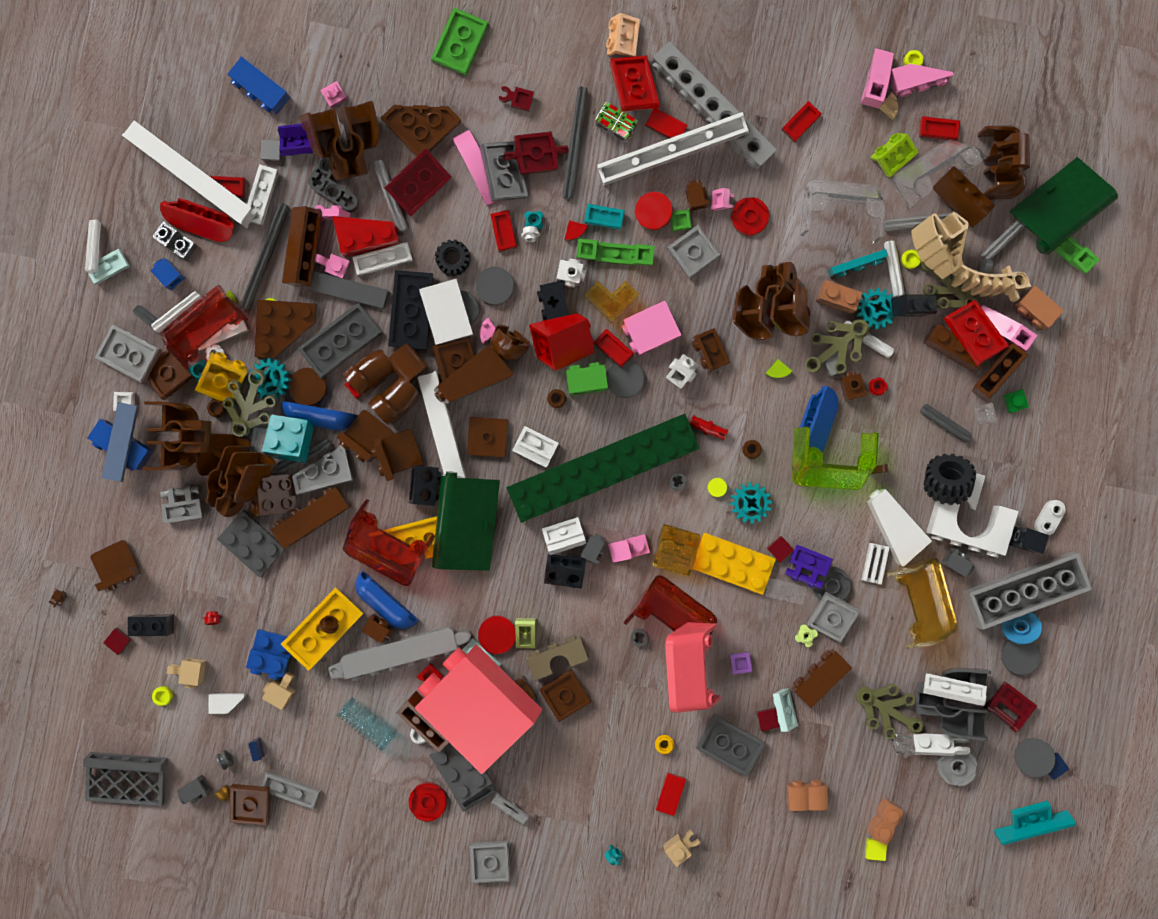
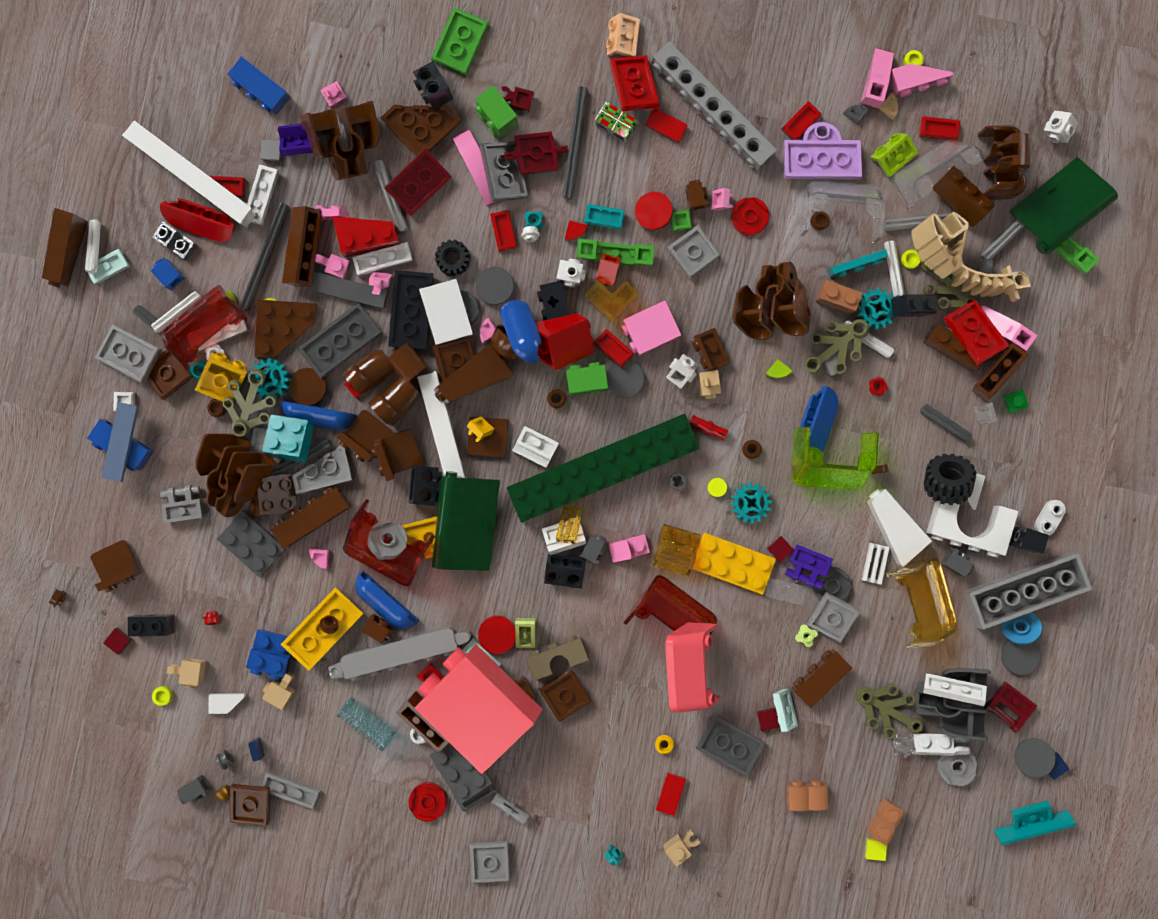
dark grey fence [83,752,167,806] -> none
reddish brown piece [142,401,212,471] -> none
dark grey beam [308,142,359,212] -> none
white tile [597,112,749,186] -> none
dark grey bush [631,629,648,647] -> none
medium lavender plate [730,652,752,674] -> none
reddish brown brick [839,371,867,401] -> none
nougat brick [1013,285,1064,330] -> none
none -> reddish brown slope [42,208,88,288]
none -> bright pink tile [309,549,330,569]
none -> light grey plate [367,521,407,560]
none -> bright pink plate [369,272,392,295]
none -> black brick [413,61,453,110]
none -> yellow tile [467,416,494,442]
none -> bright green brick [475,85,519,140]
none -> blue brick [500,300,542,364]
none -> clear yellow tile [555,505,584,544]
none -> brick [595,253,621,286]
none -> tan brick [697,370,721,400]
none -> lavender plate [783,122,862,179]
none -> reddish brown plate [810,211,830,231]
none -> dark grey tile [843,105,870,124]
none -> white brick [1044,110,1078,143]

